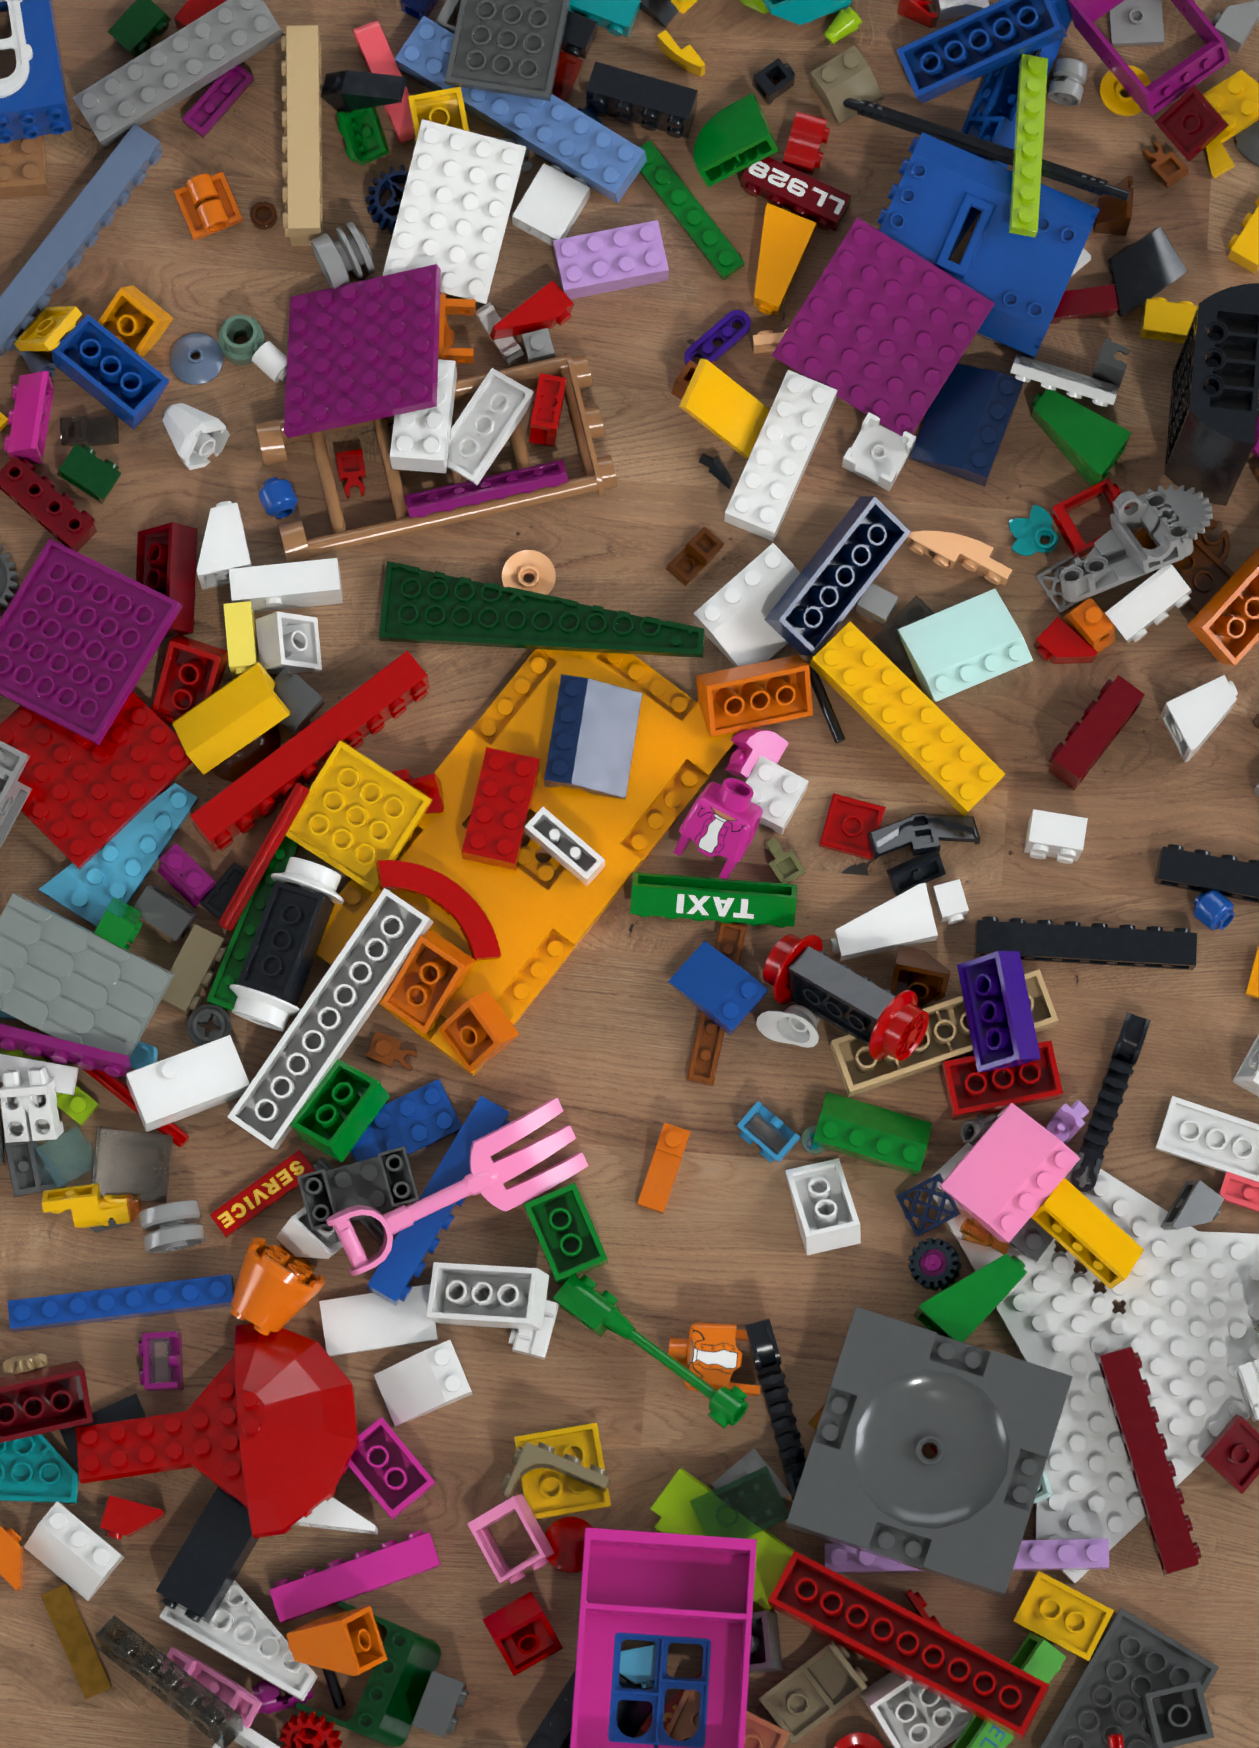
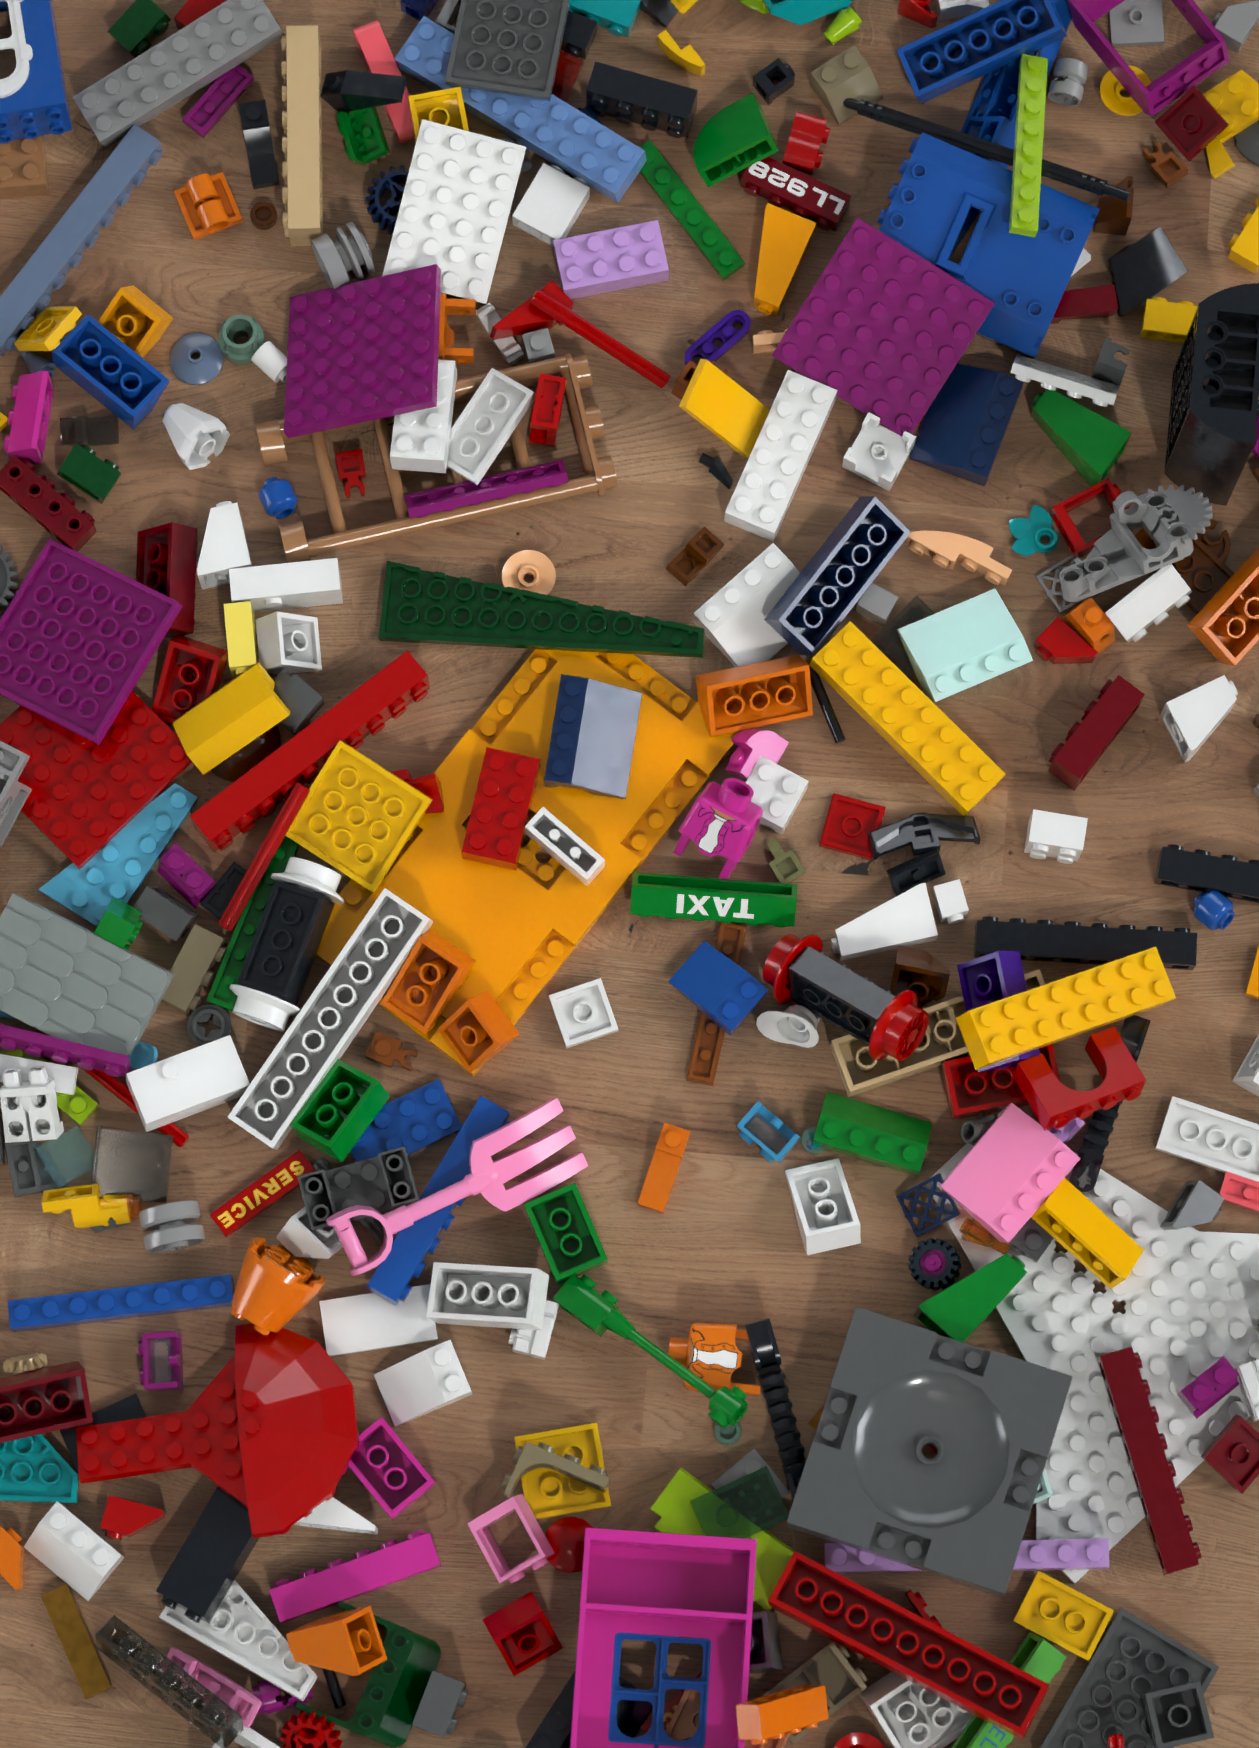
red tile [376,860,501,961] -> none
medium azure slope [619,1644,657,1689] -> none
none -> black slope [239,100,279,189]
none -> red axle [530,290,670,388]
none -> white plate [549,978,619,1049]
none -> sand green tile [714,1422,742,1446]
none -> orange brick [736,1685,829,1744]
none -> yellow brick [956,947,1176,1070]
none -> red arch [1013,1026,1146,1131]
none -> magenta window [1177,1356,1239,1419]

